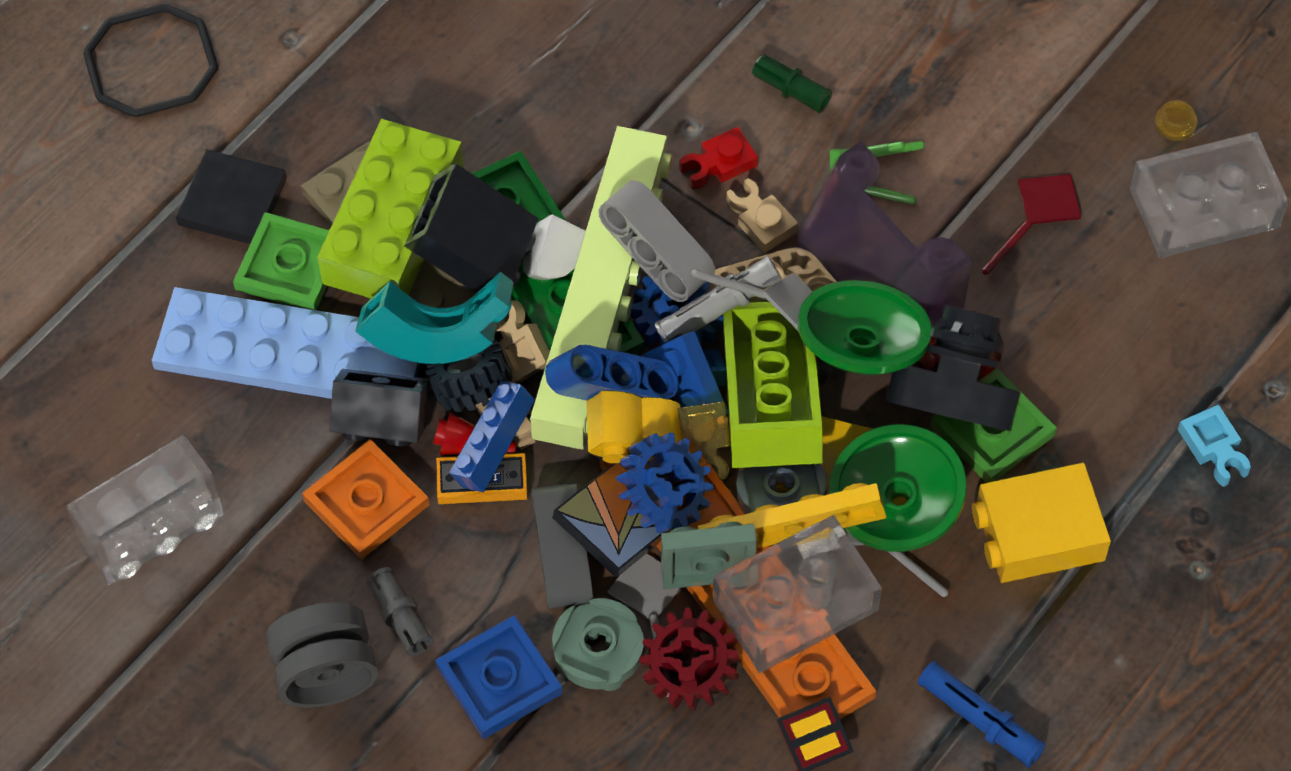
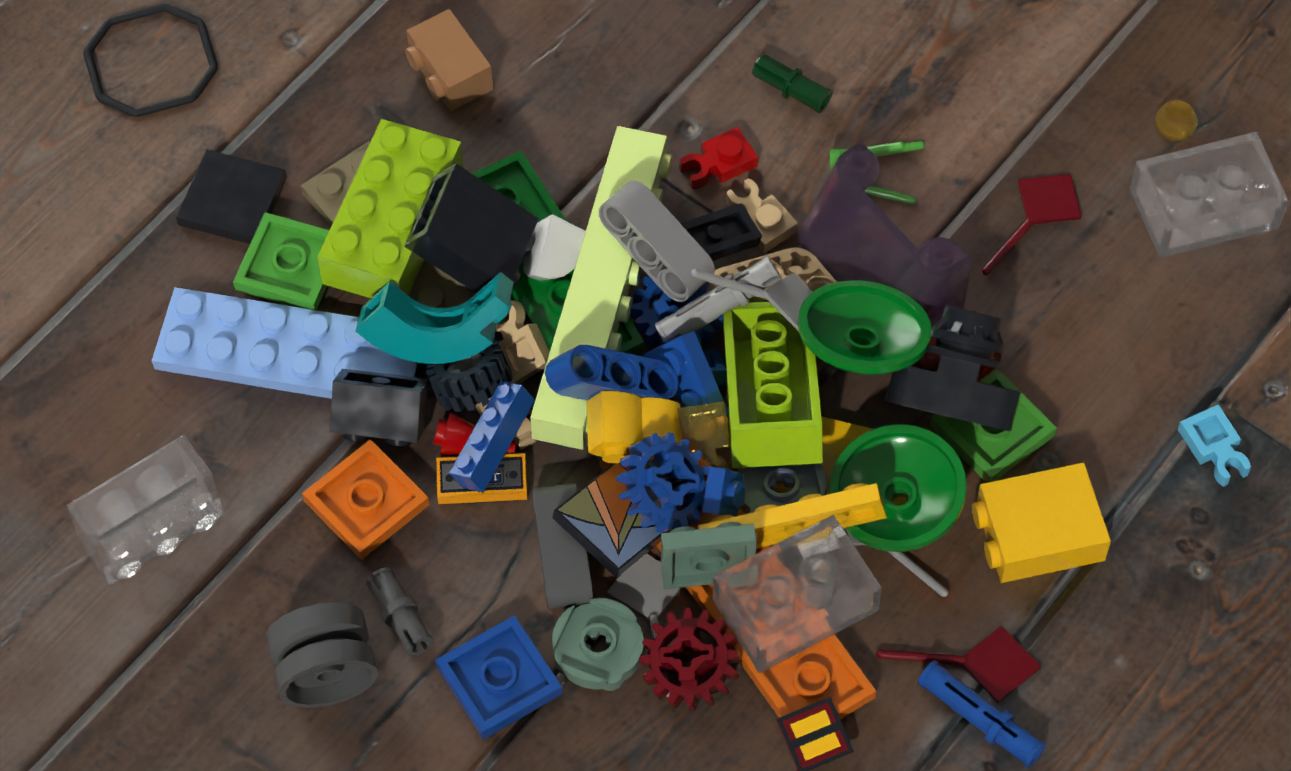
none -> medium nougat brick [405,9,493,112]
none -> black plate [680,203,762,261]
none -> blue plate [702,467,745,516]
none -> dark red piece [876,626,1041,703]

